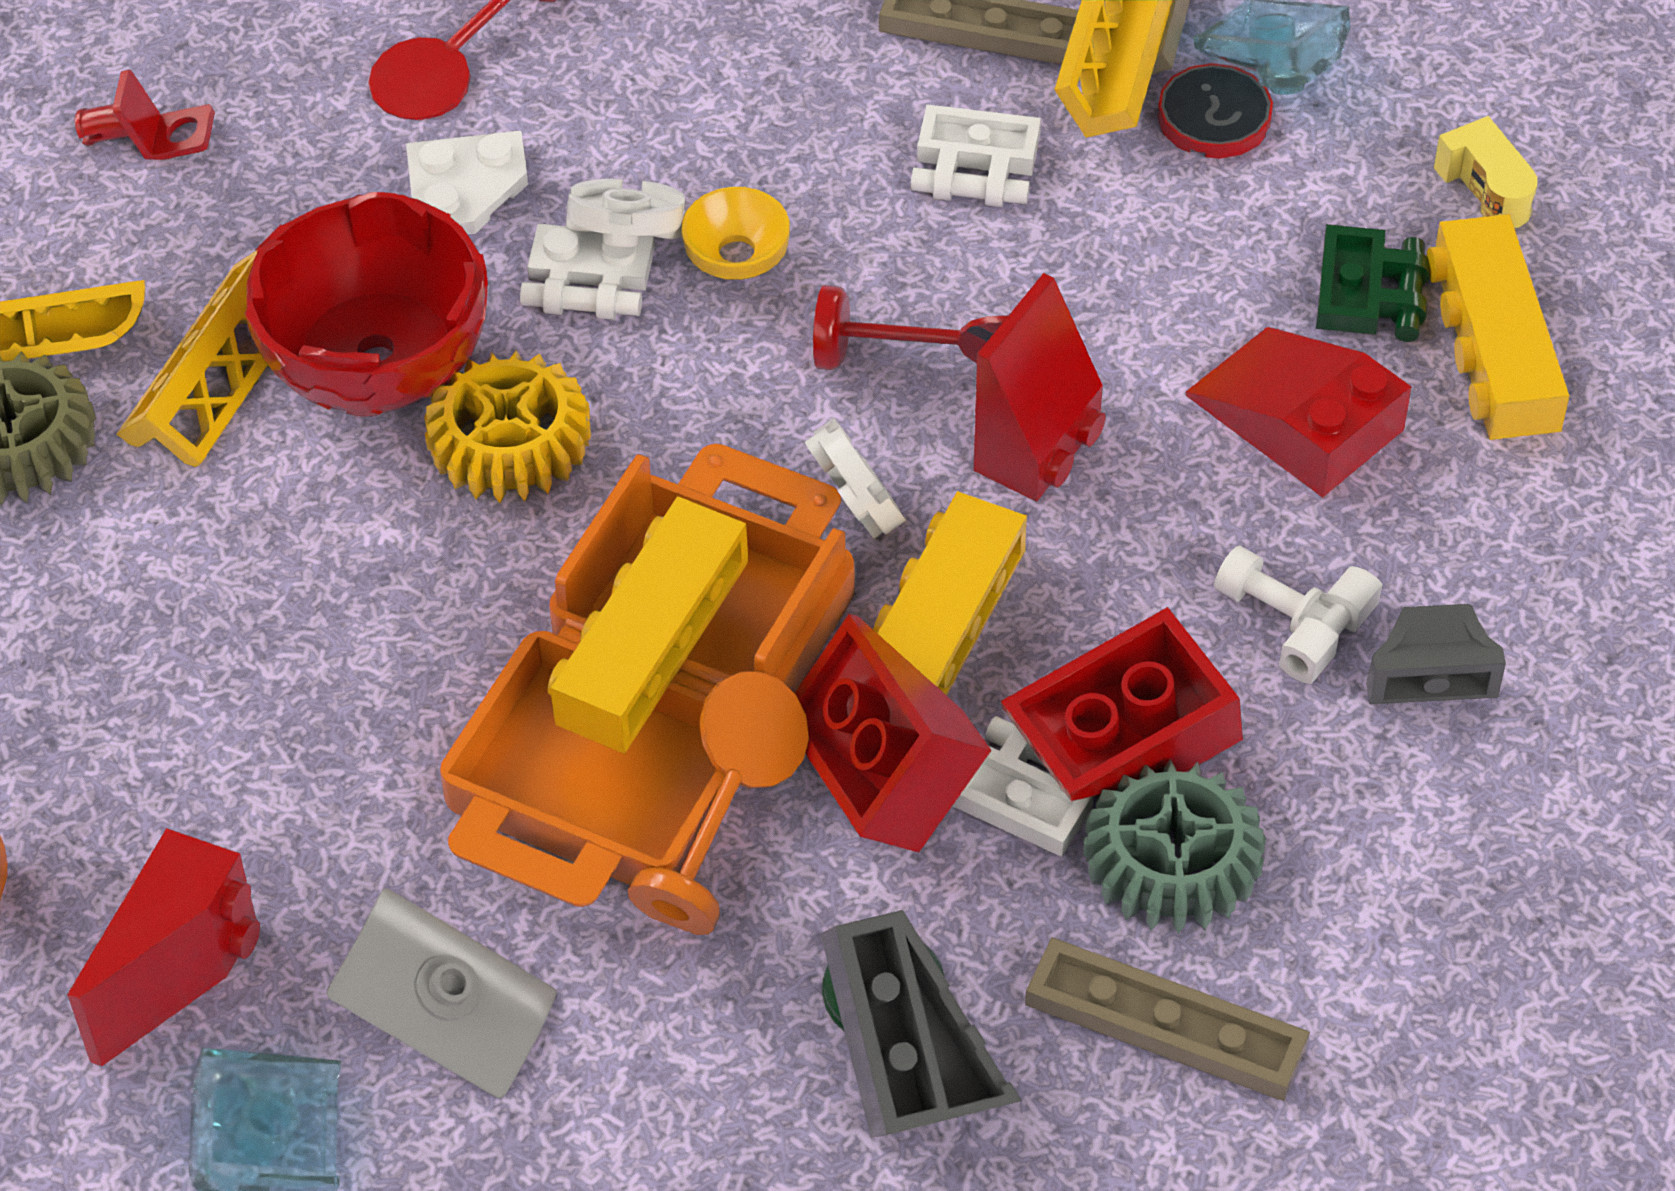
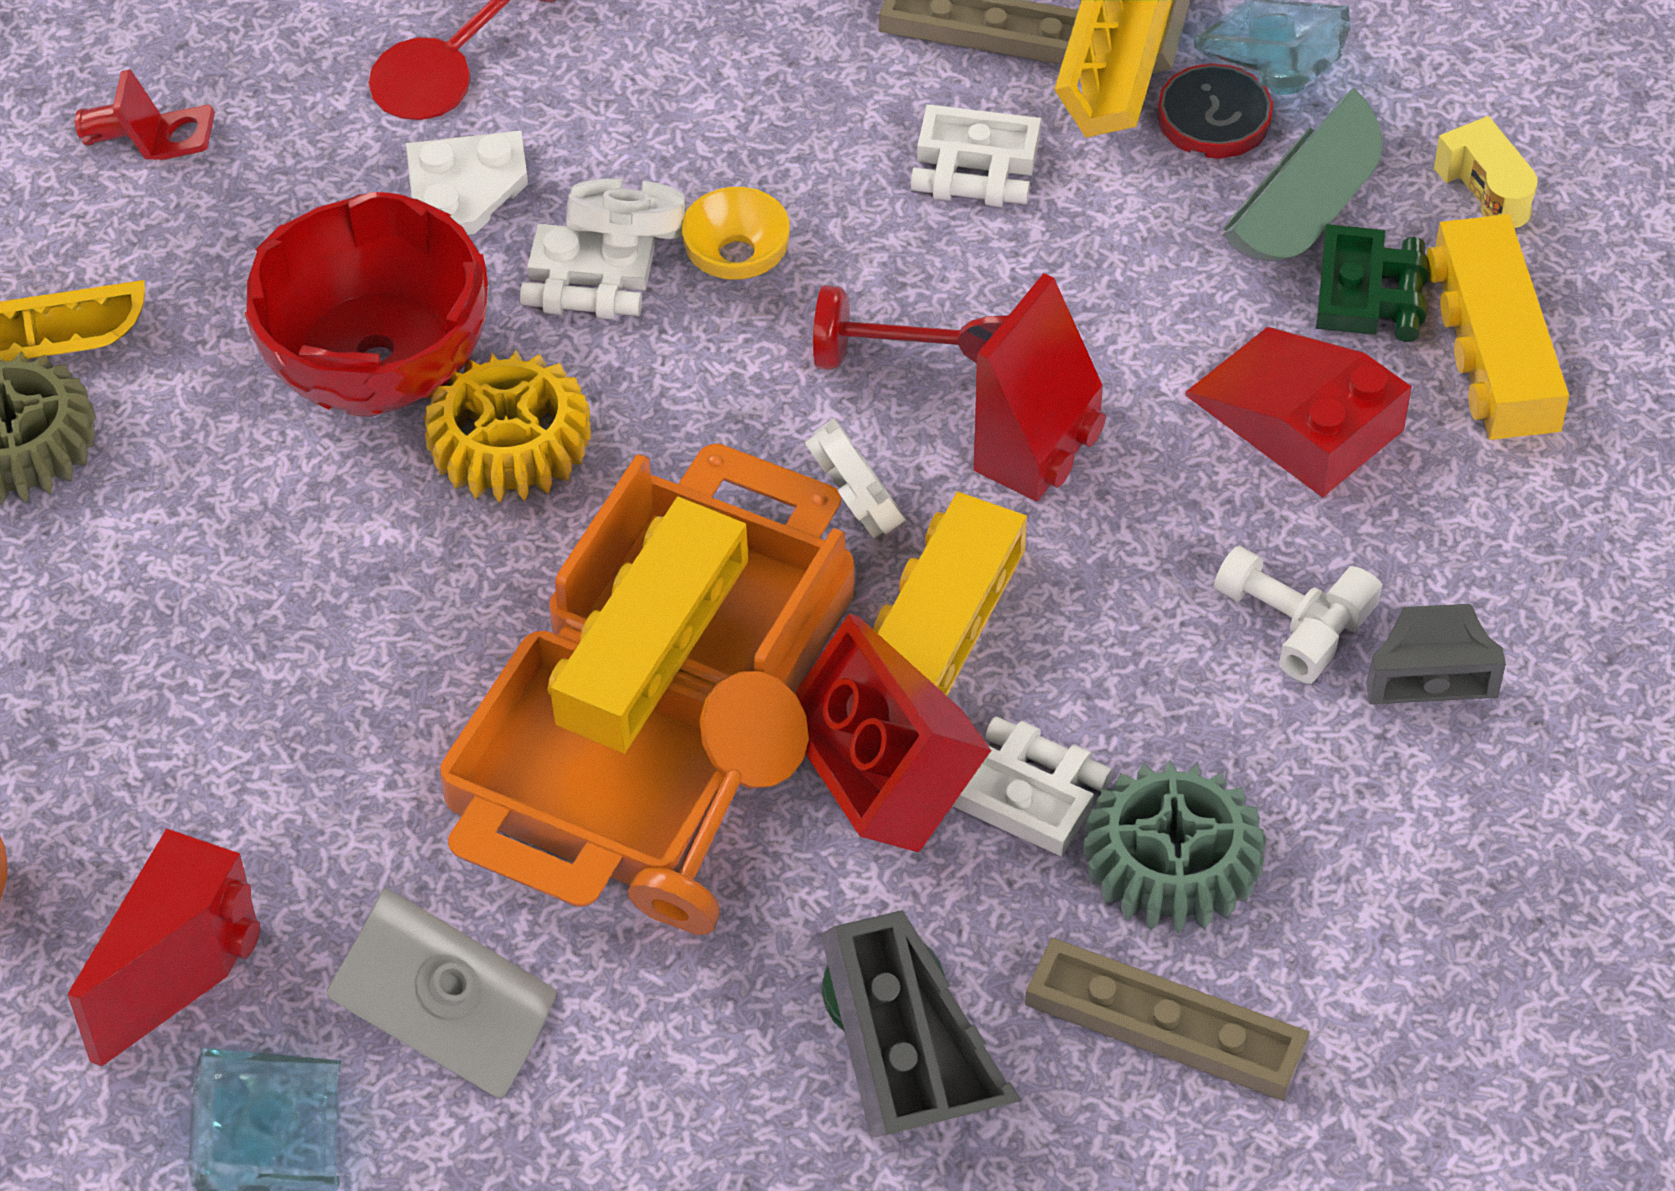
yellow fence [116,251,268,467] -> none
red slope [1001,607,1243,802] -> none
none -> sand green brick [1223,88,1382,261]

